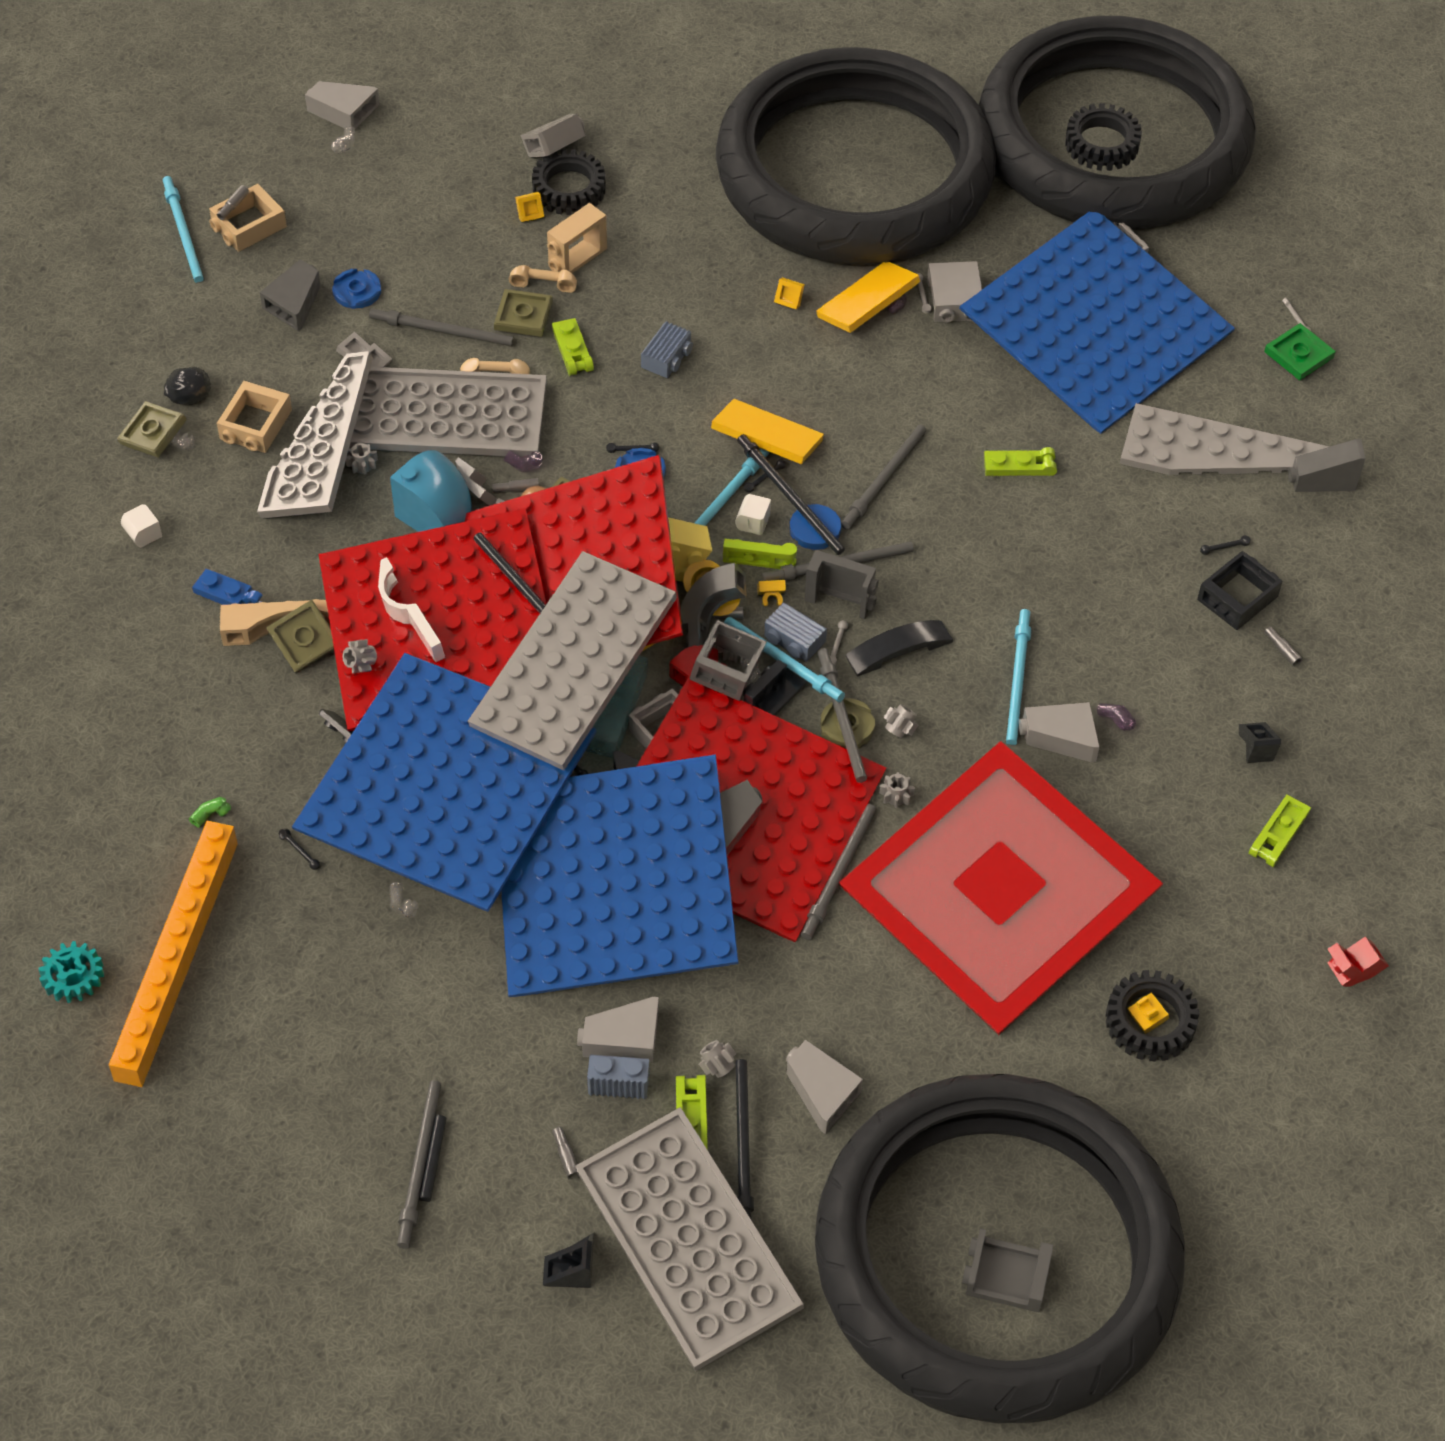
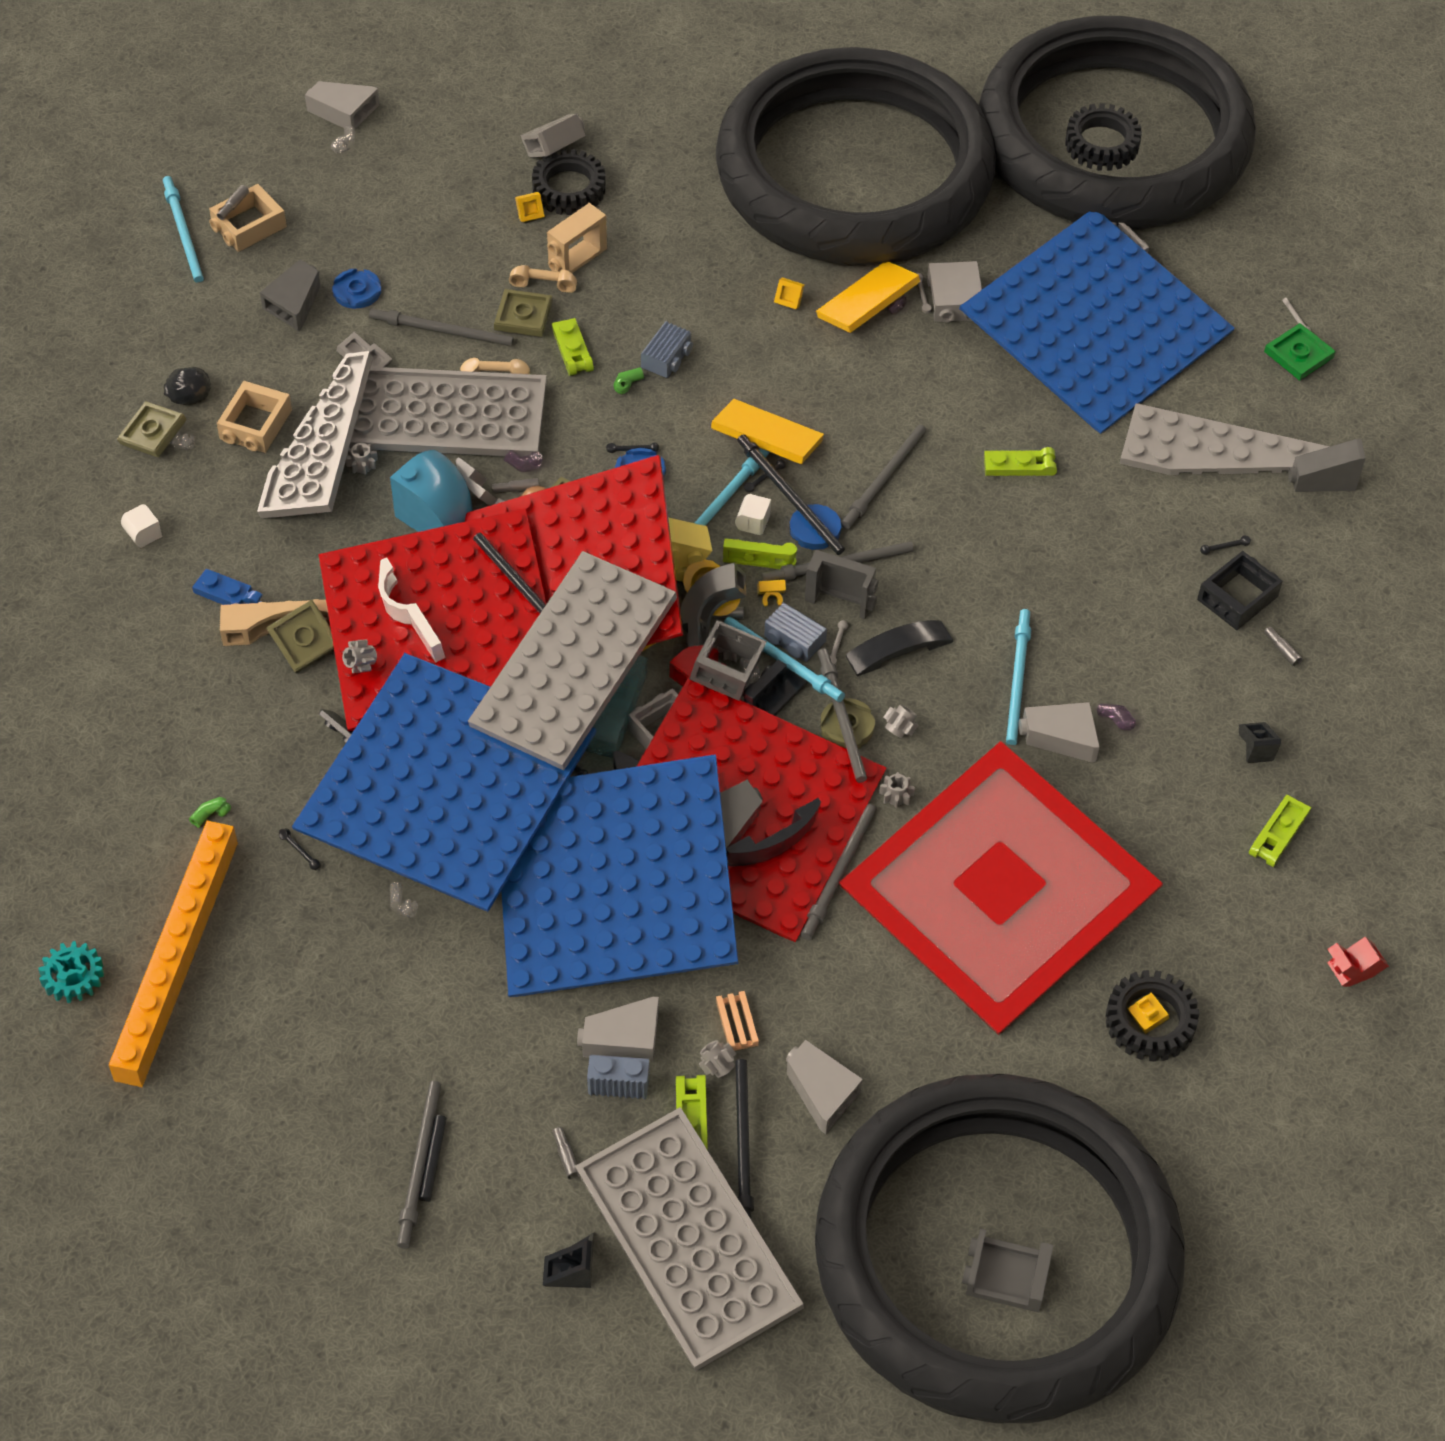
none -> bright green arm [614,367,644,394]
none -> light nougat tile [716,991,759,1051]
none -> black slope [726,798,821,867]

